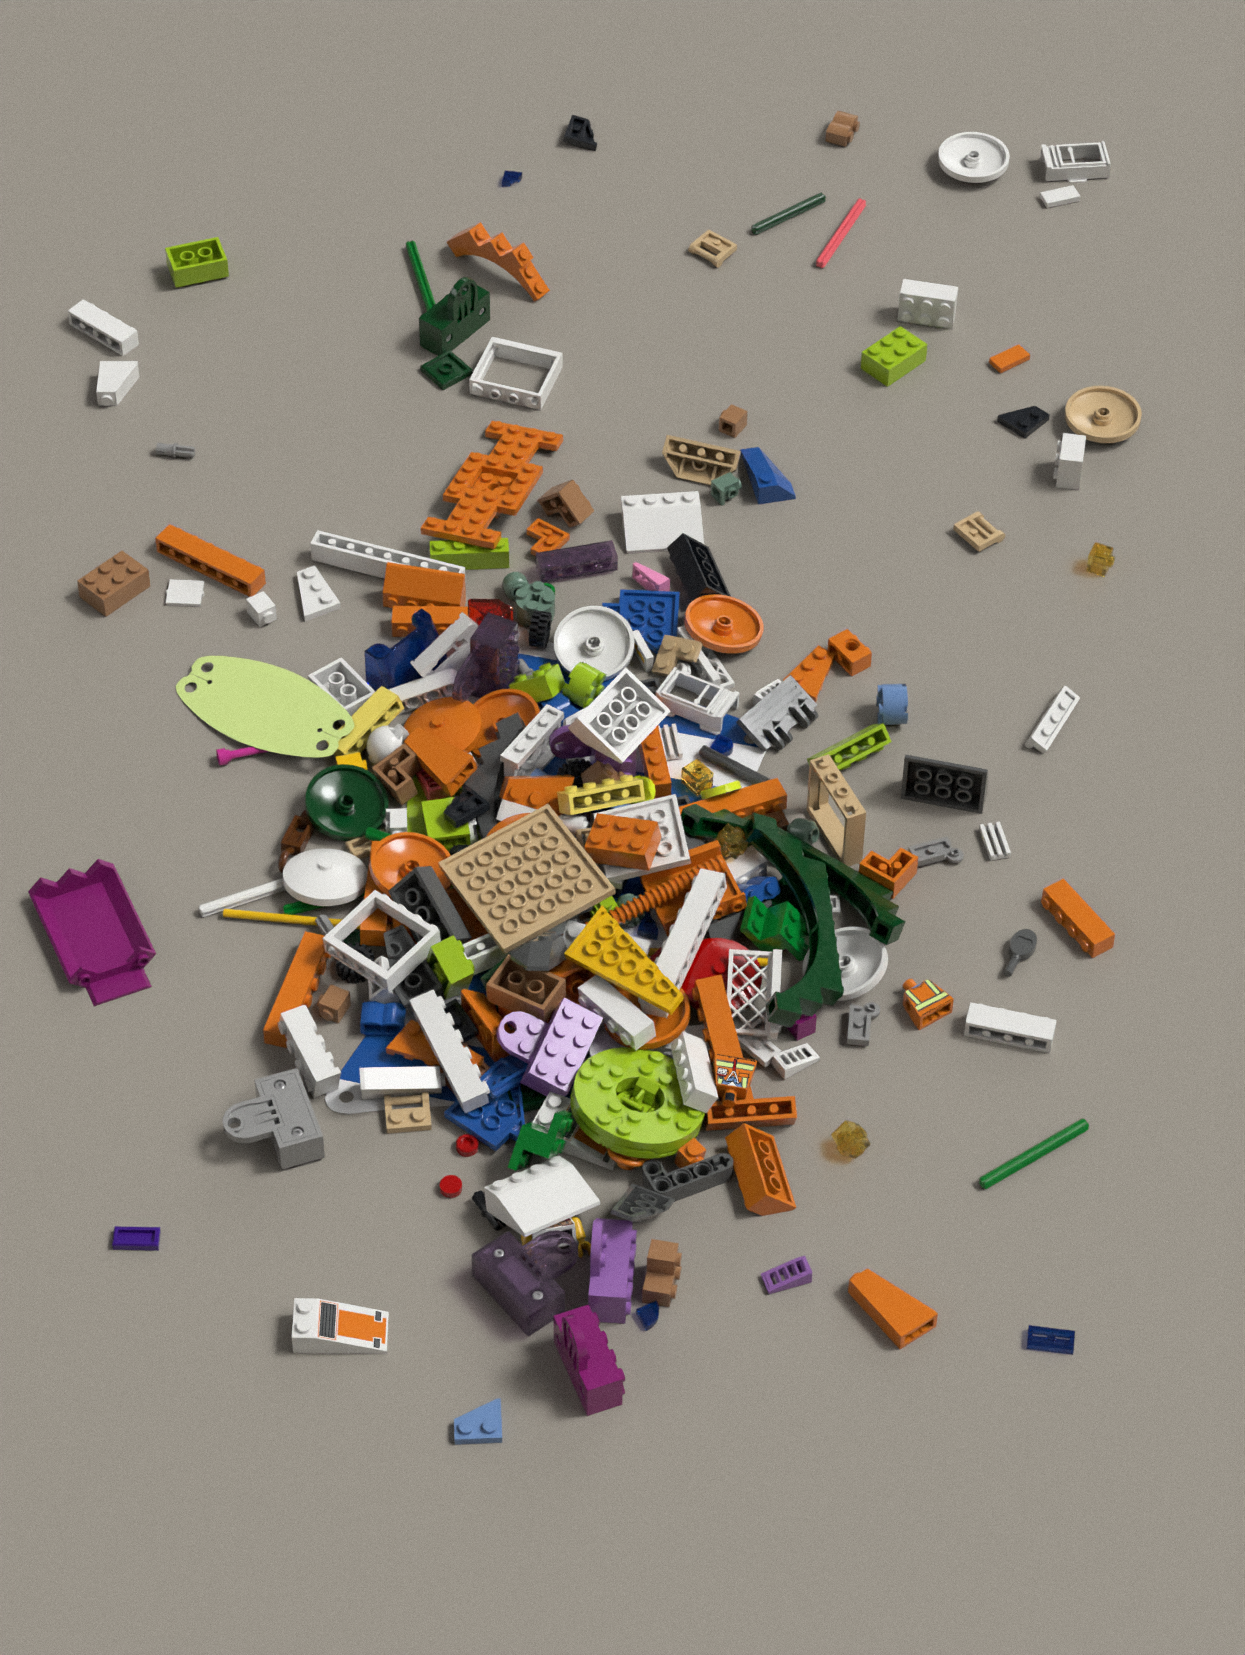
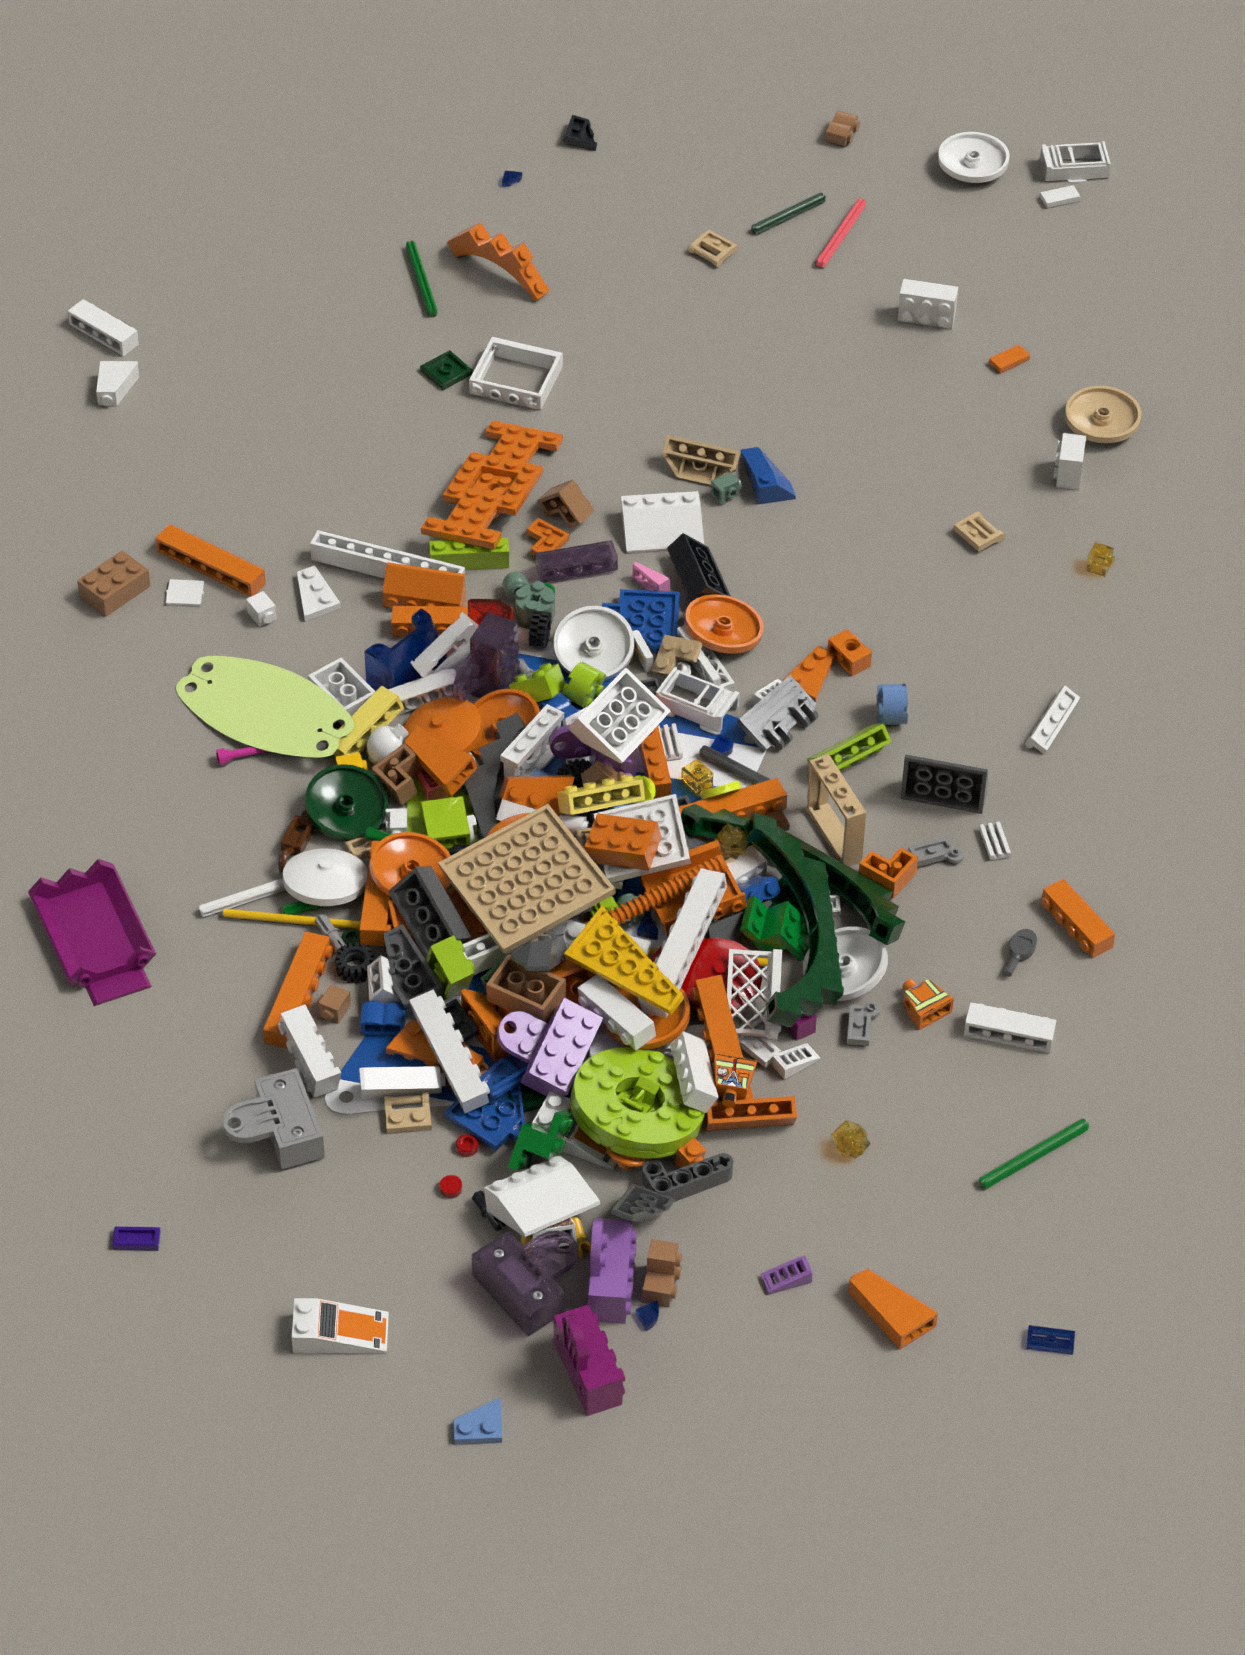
light grey axle [156,443,195,458] -> none
lime brick [165,237,229,287] -> none
white window [322,890,441,993] -> none
dark green brick [419,277,490,356] -> none
black wing [443,784,490,828] -> none
medium nougat brick [719,404,748,438] -> none
orange slope [725,1123,796,1216] -> none
sand green head [787,818,819,845] -> none
lime brick [861,326,928,387] -> none
black wing [997,406,1050,439] -> none

